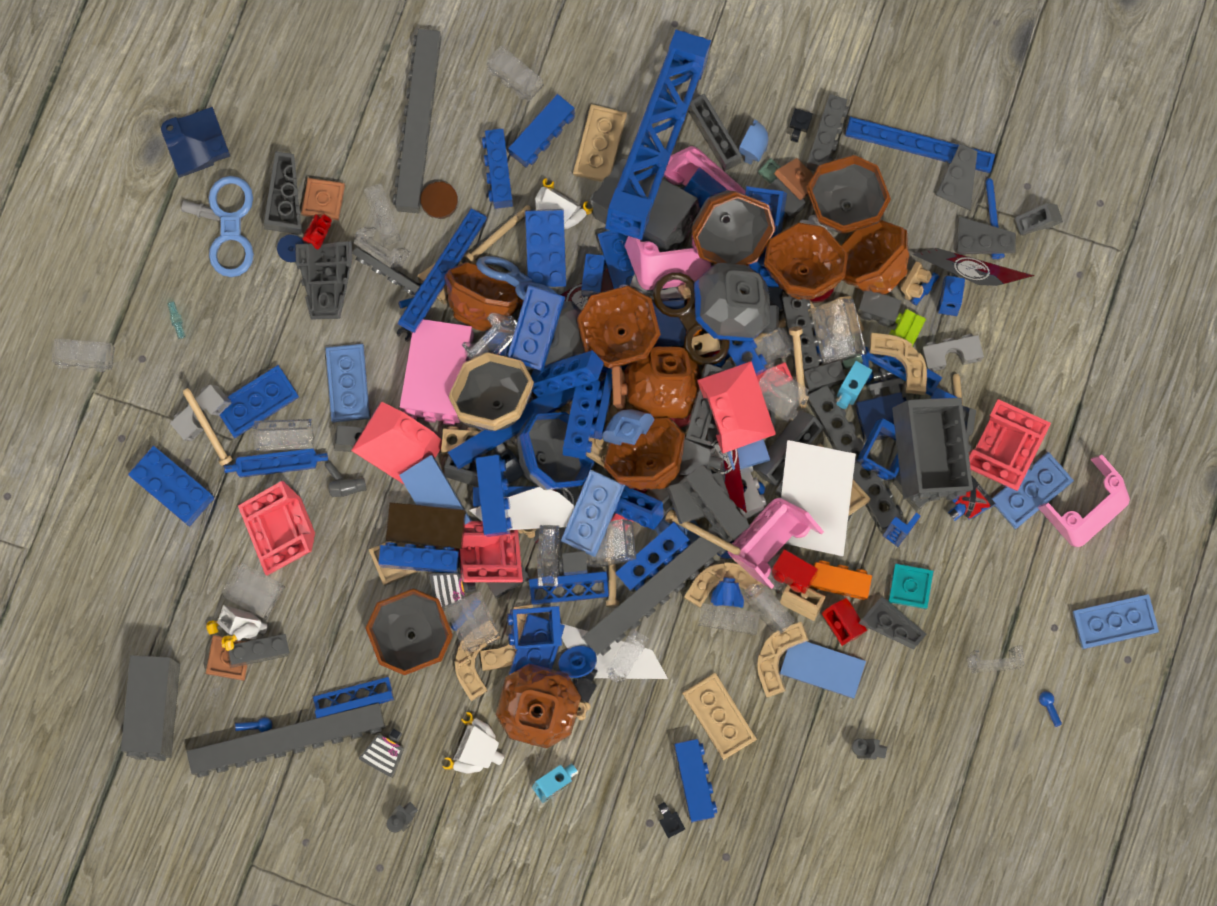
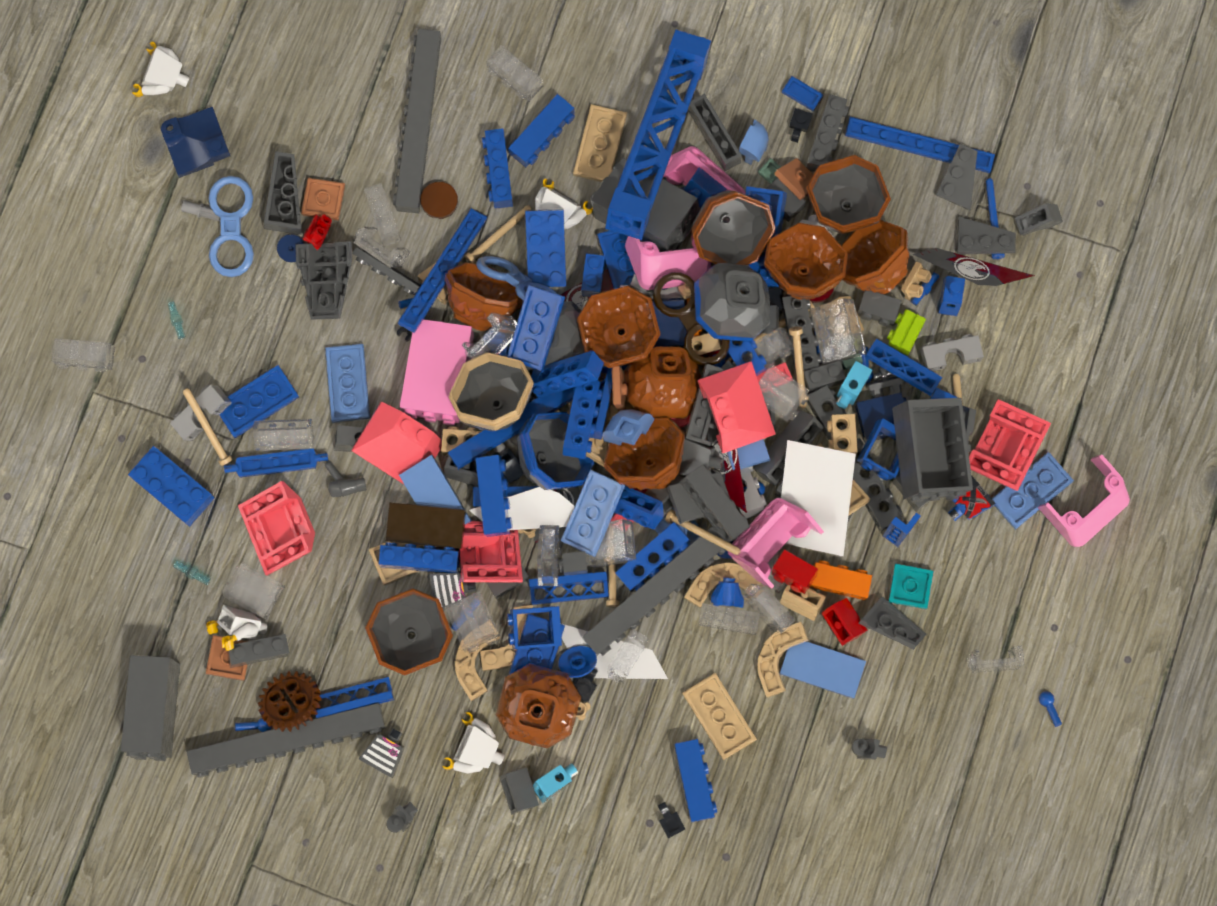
tan plate [869,333,927,395] -> none
medium blue plate [1072,594,1159,650] -> none
none -> white torso [132,42,189,97]
none -> clear light blue bar [173,561,211,585]
none -> reddish brown gear [258,671,322,732]
none -> dark grey brick [499,767,539,815]
none -> blue tile [782,76,823,111]
none -> tan brick [827,414,857,454]

